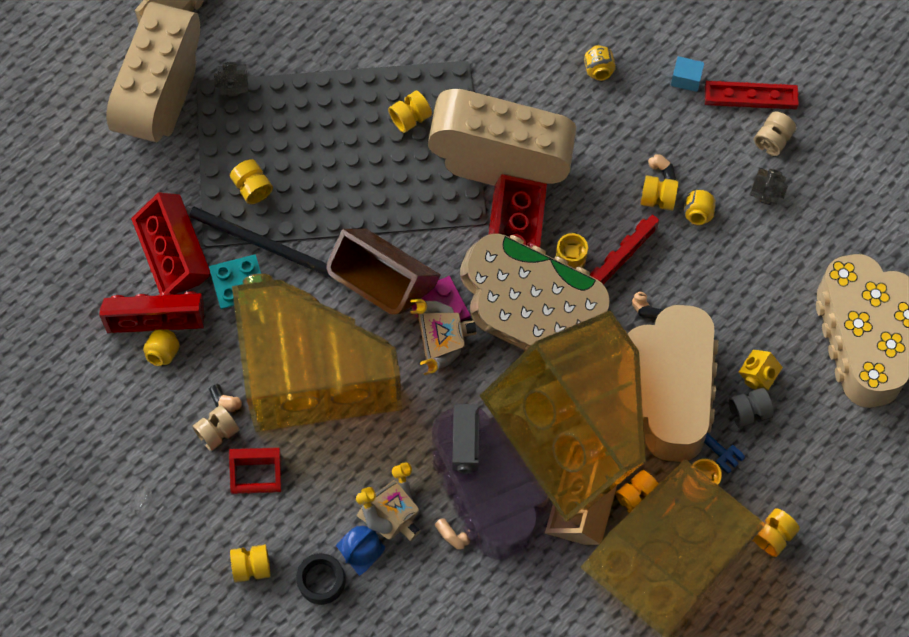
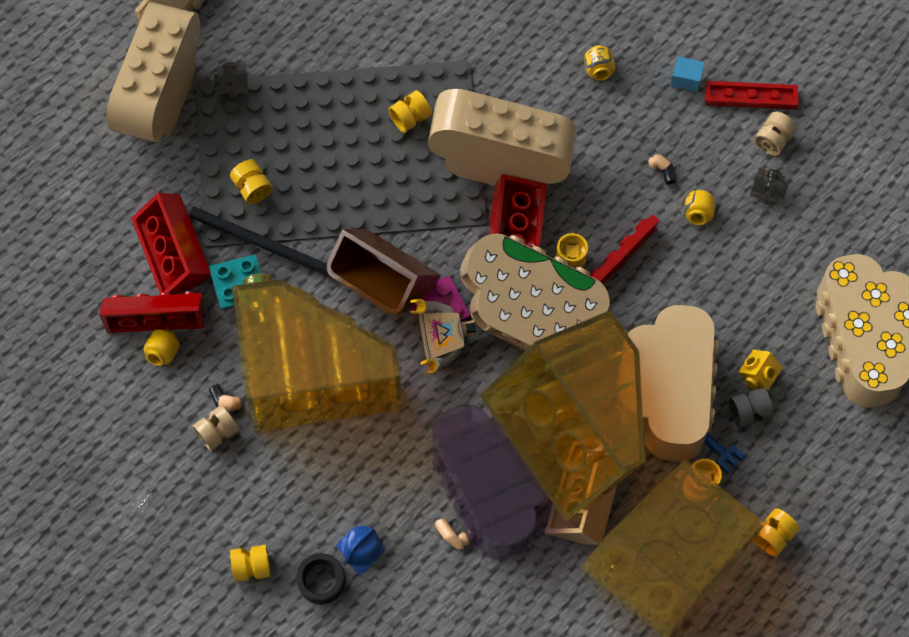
red tile [229,448,281,494] -> none
torso [356,462,421,541] -> none
dark grey window [452,404,479,474] -> none
yellow wheel [615,470,663,517] -> none
arm [632,292,664,320] -> none
yellow wheel [640,175,678,211] -> none

